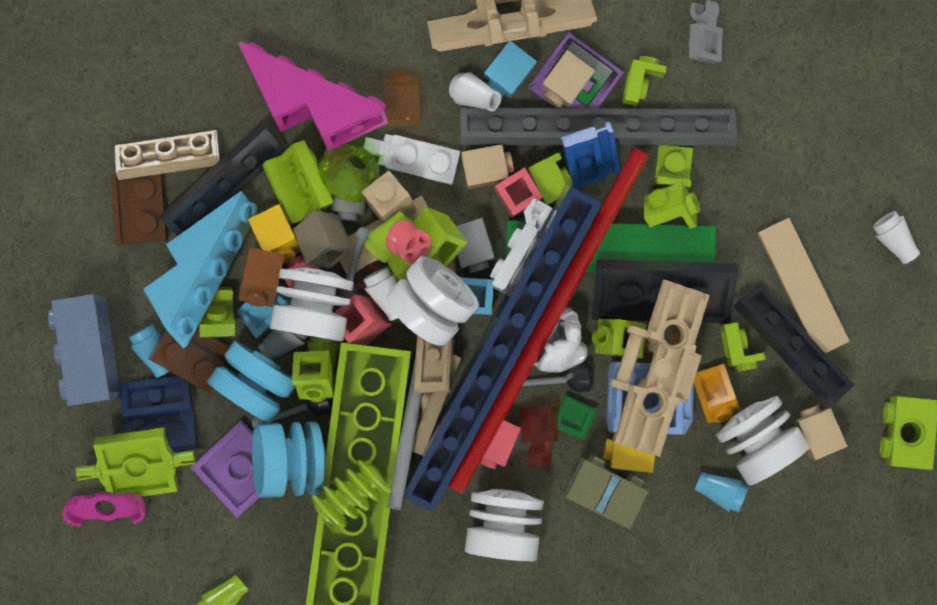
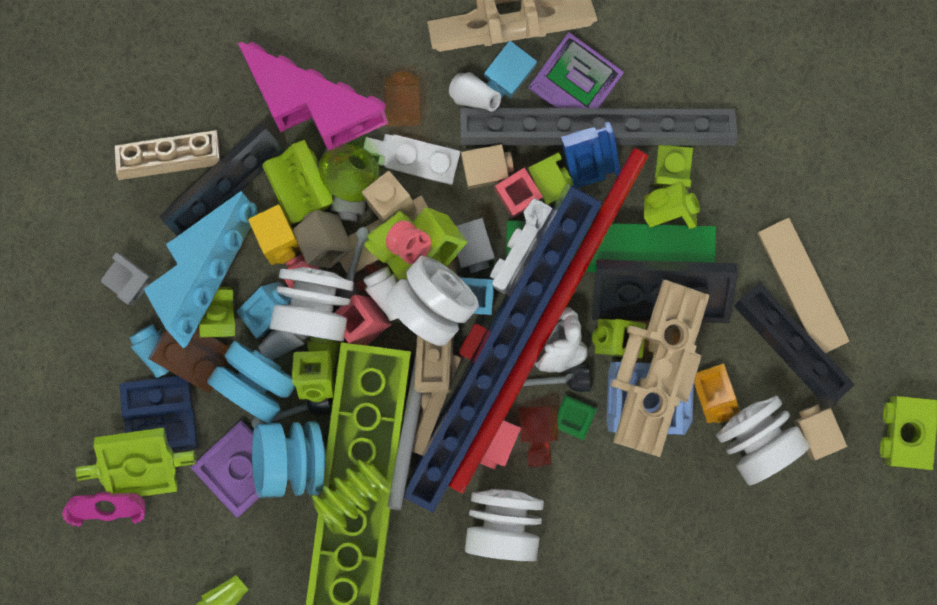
sand blue brick [48,294,120,406] -> none
reddish brown plate [111,174,167,245] -> none
dark orange brick [238,247,284,307] -> none
tan brick [541,50,595,108] -> none
olive container [563,455,649,530] -> none
yellow brick [604,433,655,473] -> none
lime bracket [622,56,667,107] -> none
light grey plate [689,0,723,63] -> none
medium azure cone [695,471,749,513] -> none
lime bracket [719,322,766,372] -> none
white cone [873,211,920,264] -> none
none -> light grey panel [101,252,154,306]
none -> red tile [459,324,487,360]

